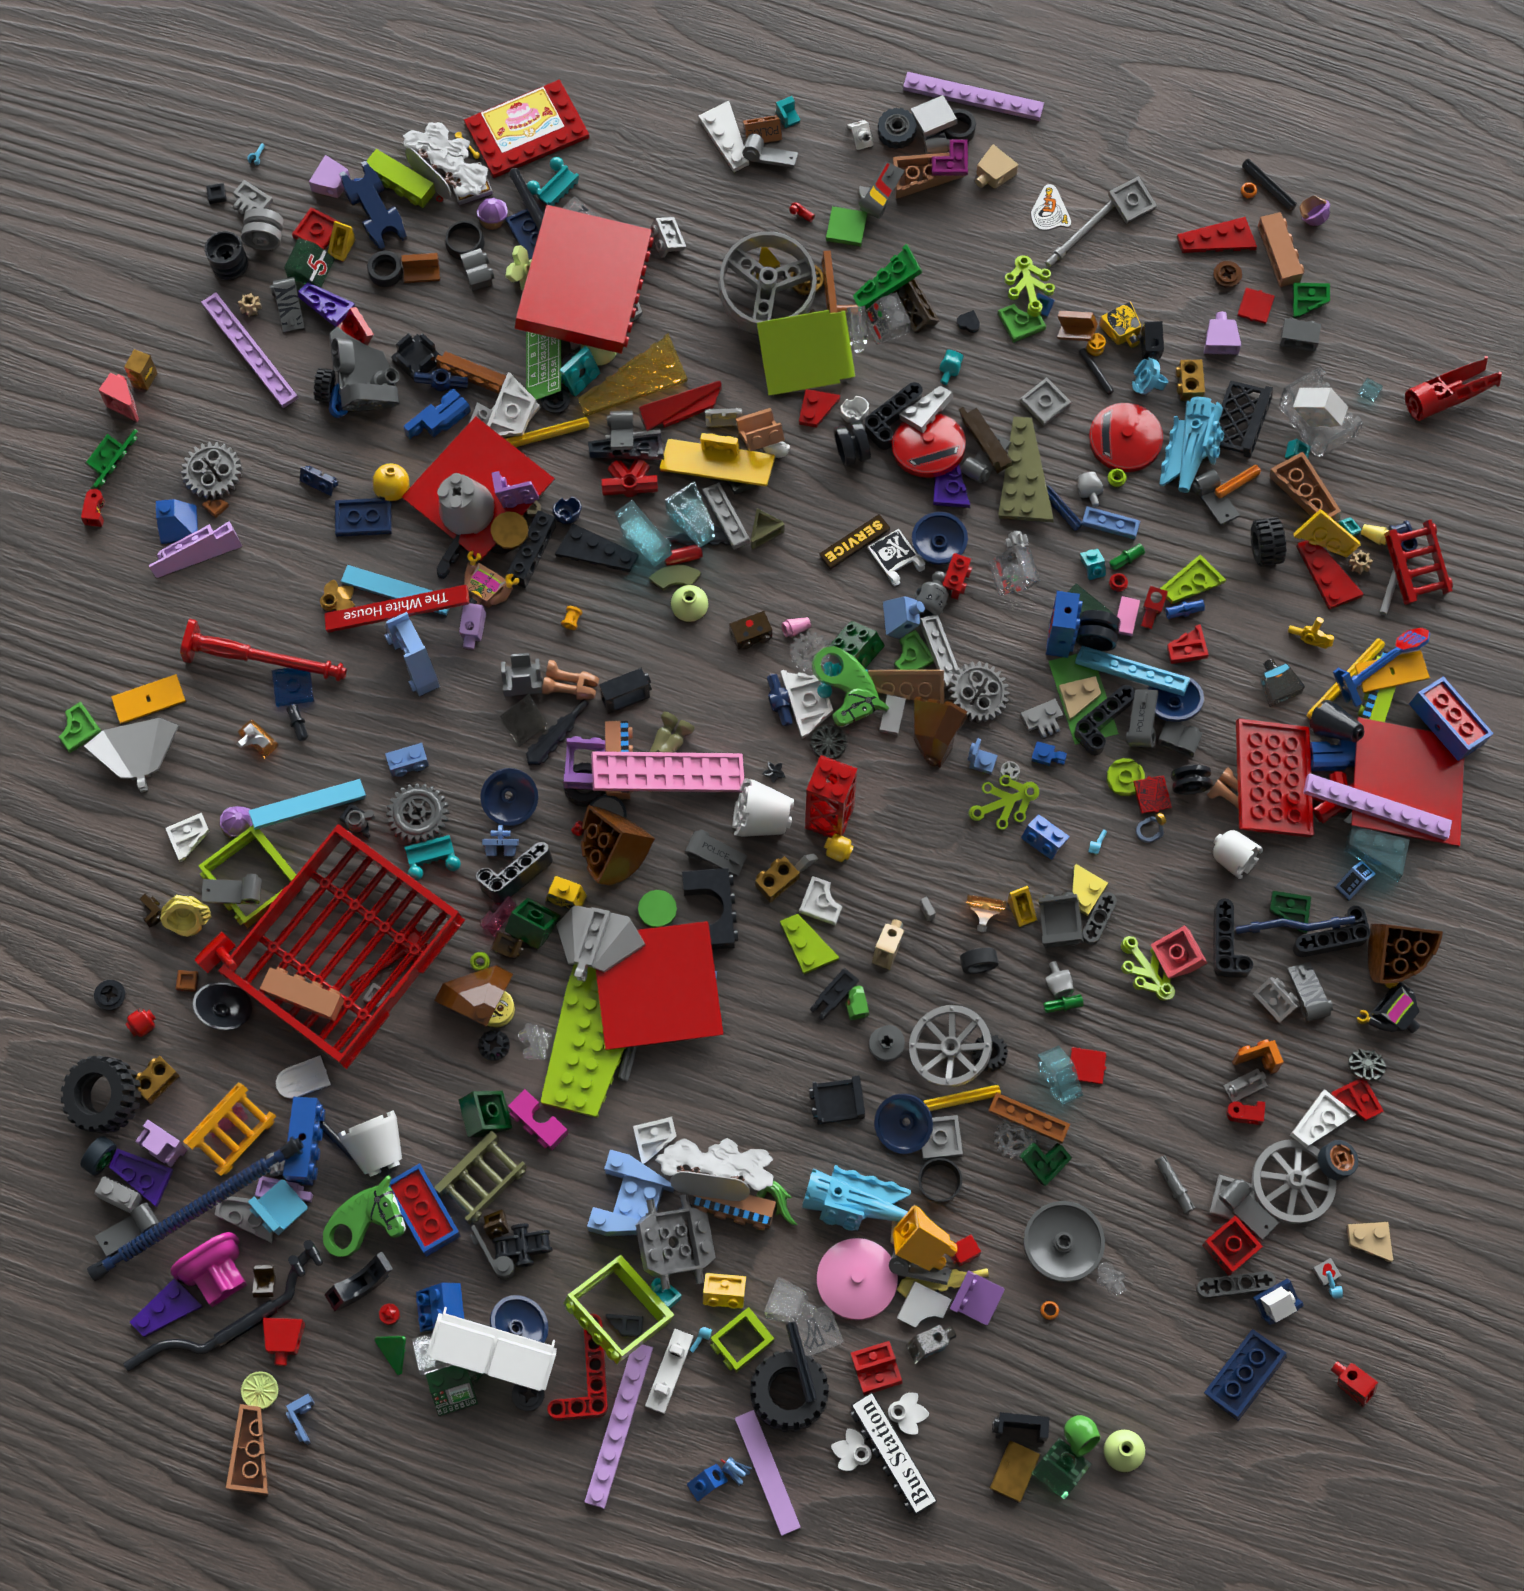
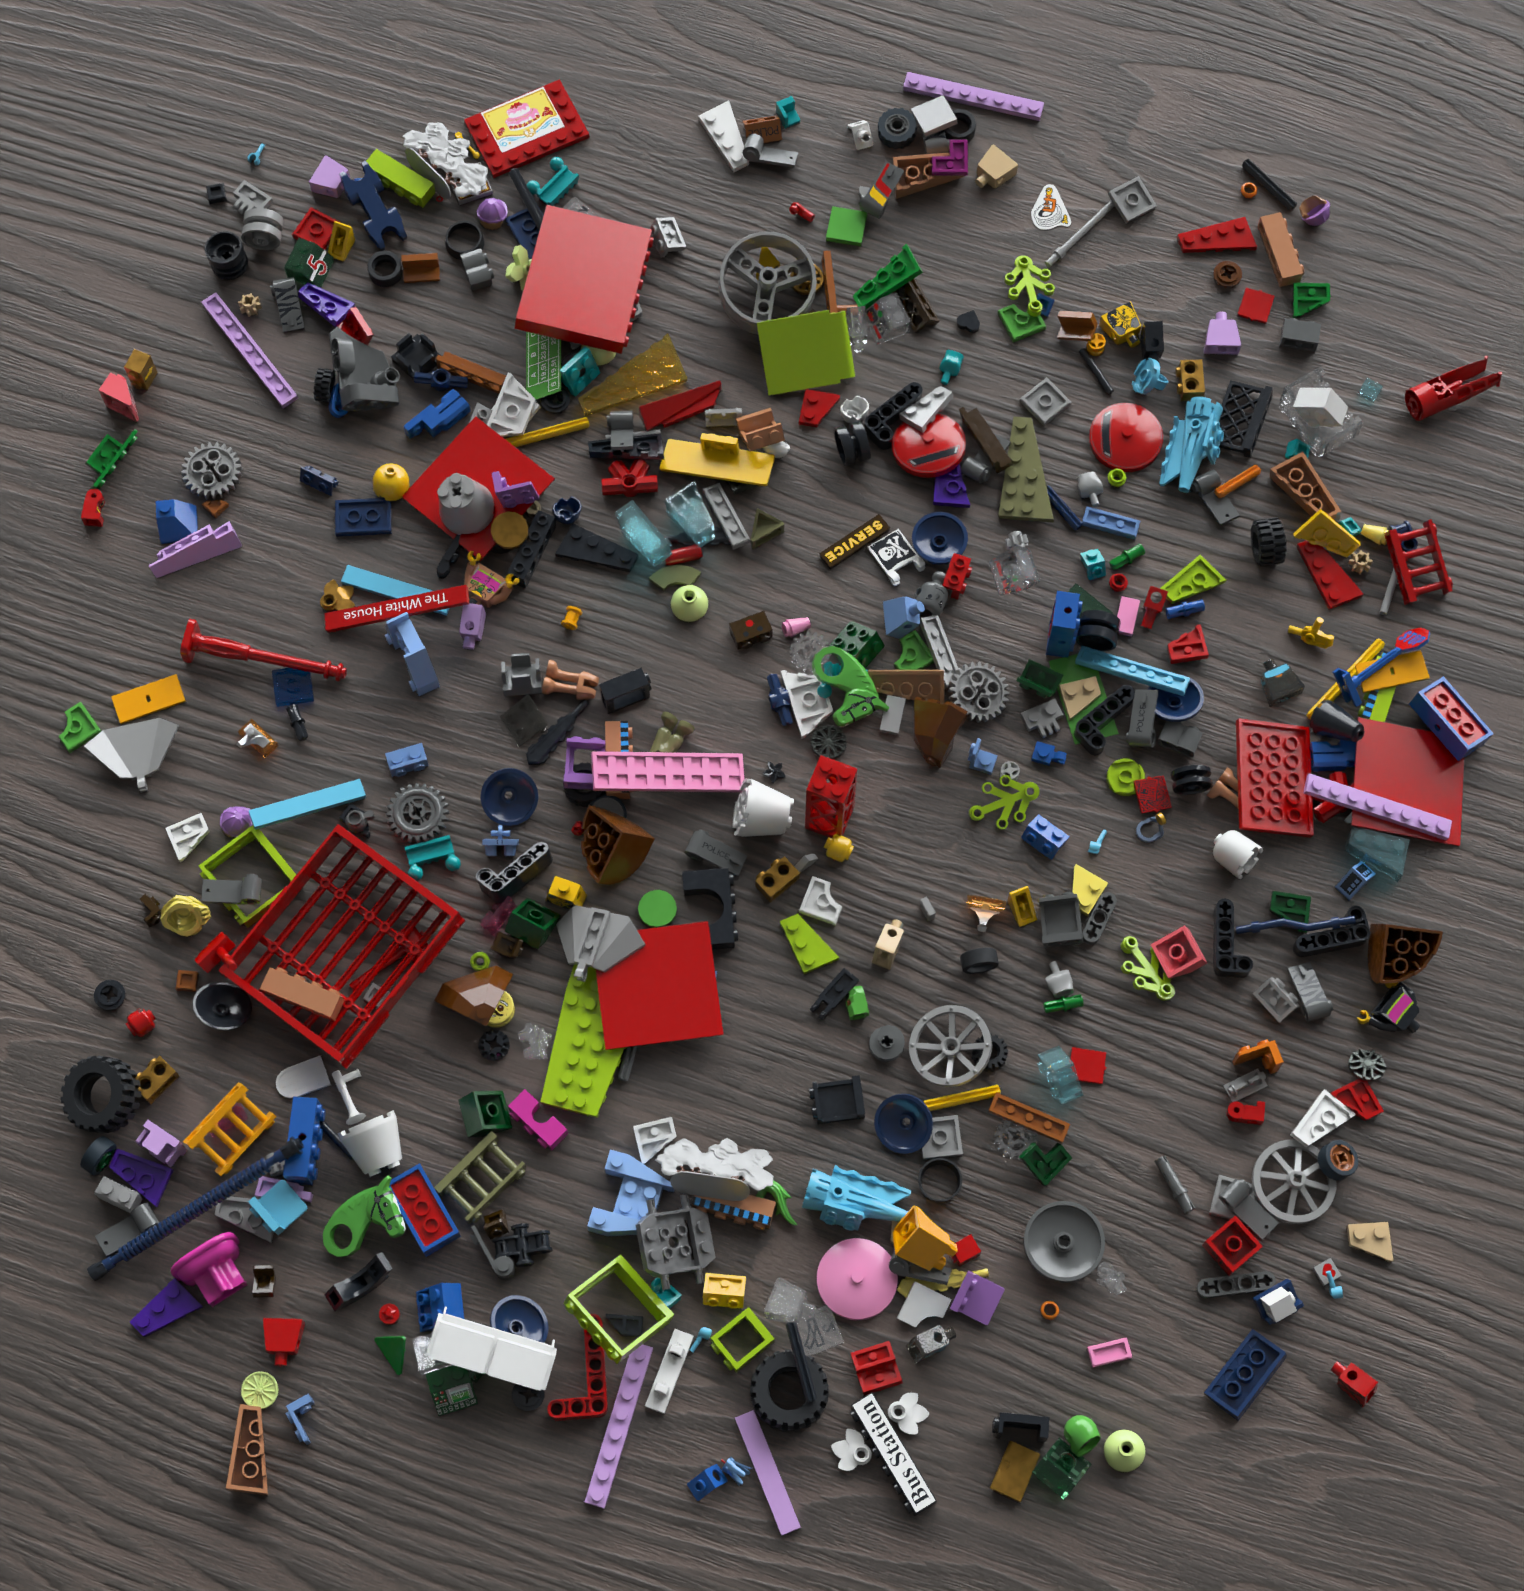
black piece [123,1240,323,1372] -> none
none -> white piece [332,1069,366,1125]
none -> dark green bracket [1016,659,1064,698]
none -> bright pink tile [1087,1337,1132,1368]

